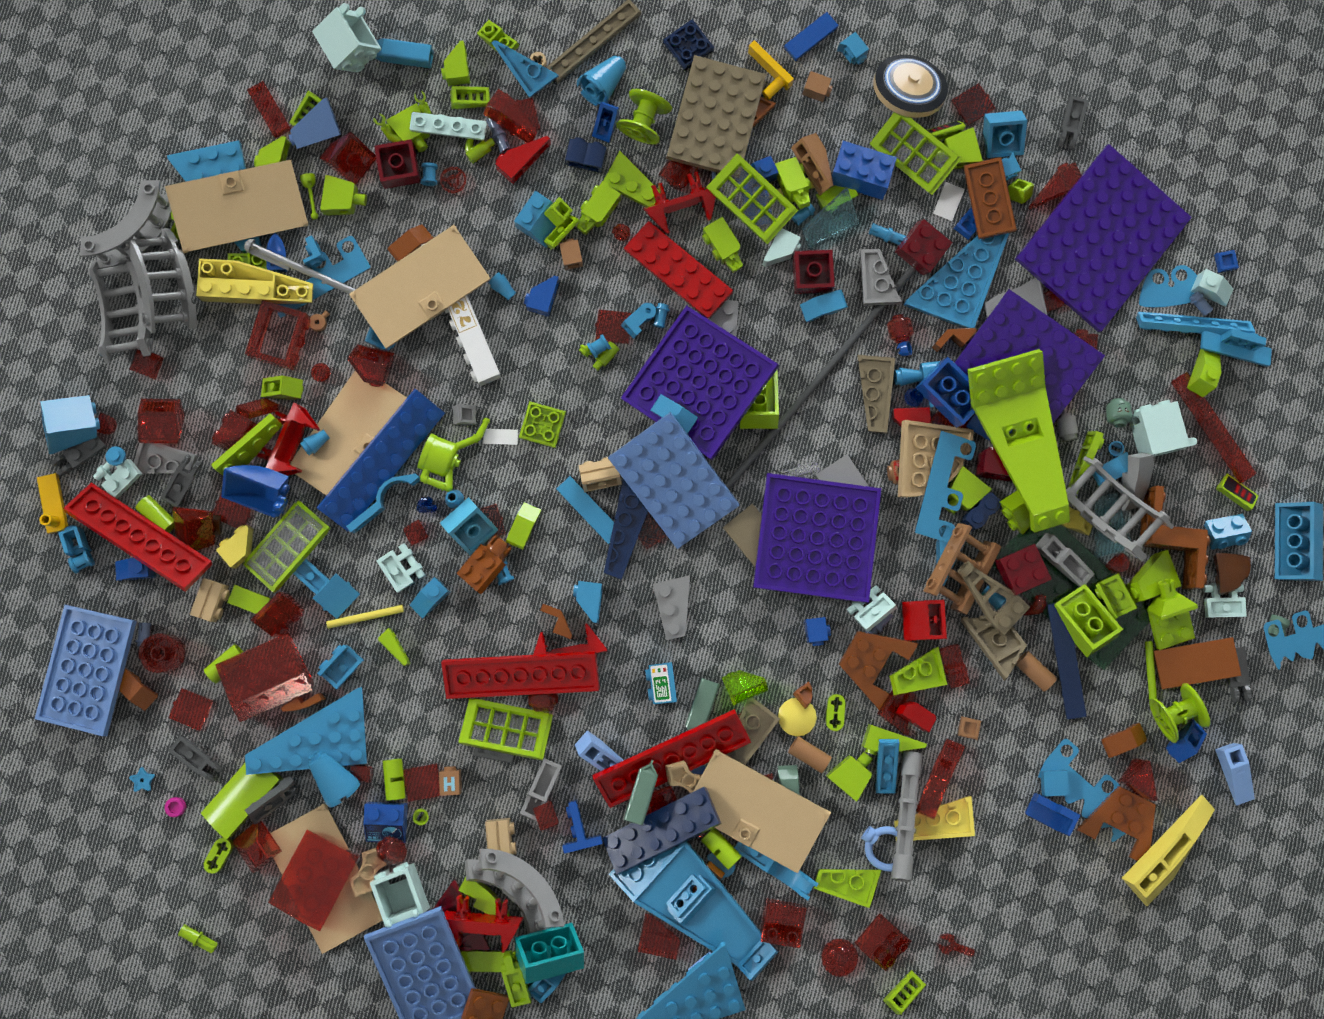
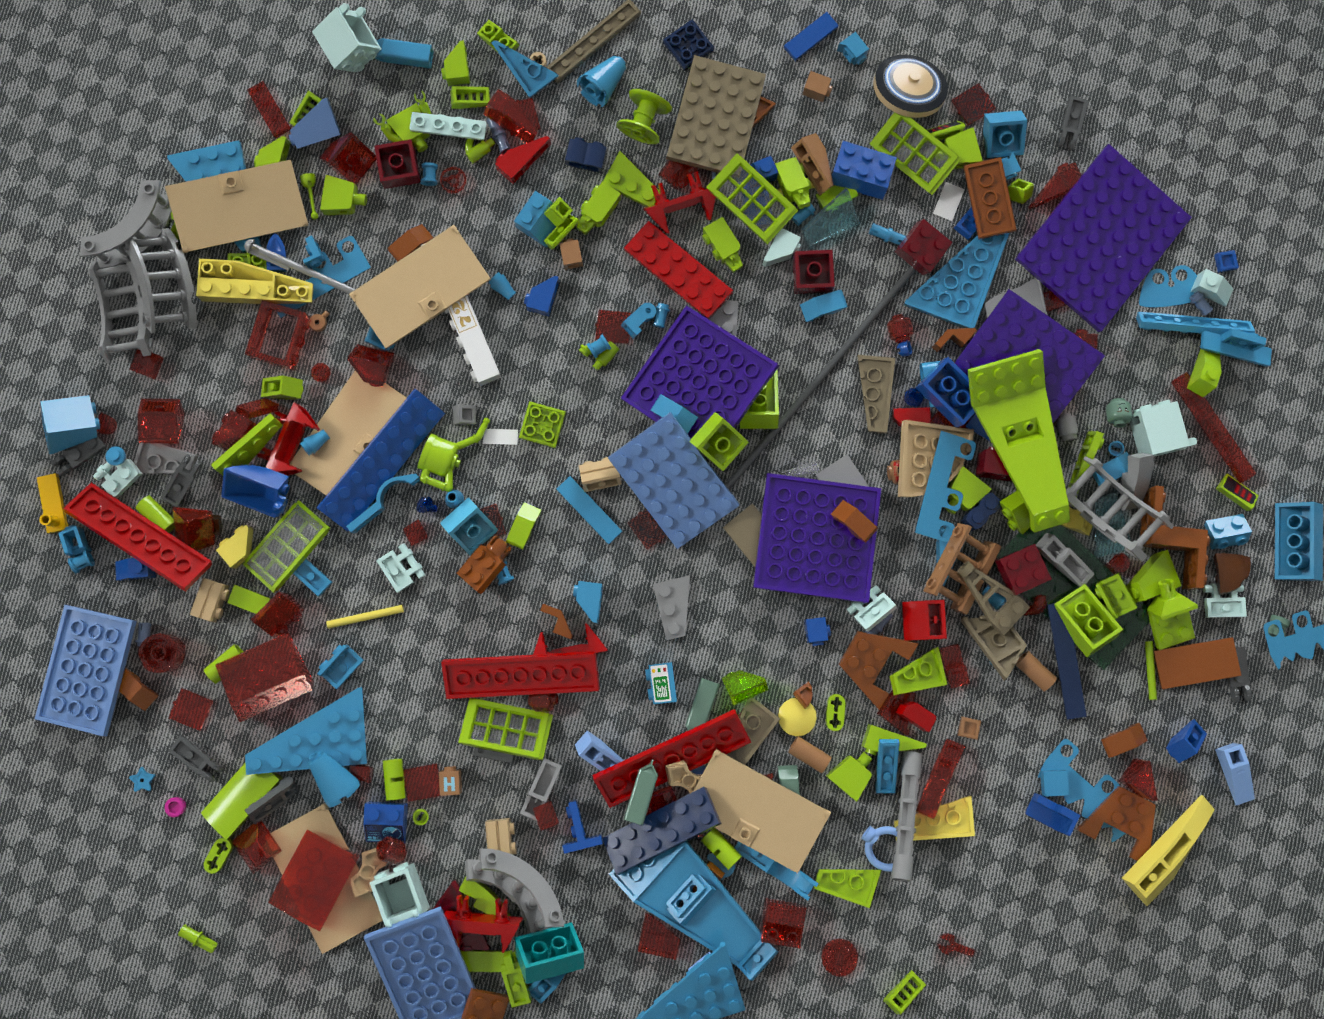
clear red piece [212,493,252,528] -> none
dark orange slope [280,693,326,711] -> none
dark azure piece [313,573,360,619] -> none
lime slope [378,628,411,666] -> none
dark azure slope [410,577,451,619] -> none
blue slope [592,101,620,143] -> none
dark blue wing [604,479,648,580] -> none
clear red plate [612,224,630,241] -> none
yellow piece [748,40,794,100] -> none
clear red slope [854,913,912,971] -> none
light grey wing [860,249,902,306] -> none
dark azure cone [894,368,923,387] -> none
lime piece [1149,683,1210,743] -> none
none -> lime slope [689,412,749,471]
none -> dark orange slope [831,500,878,543]

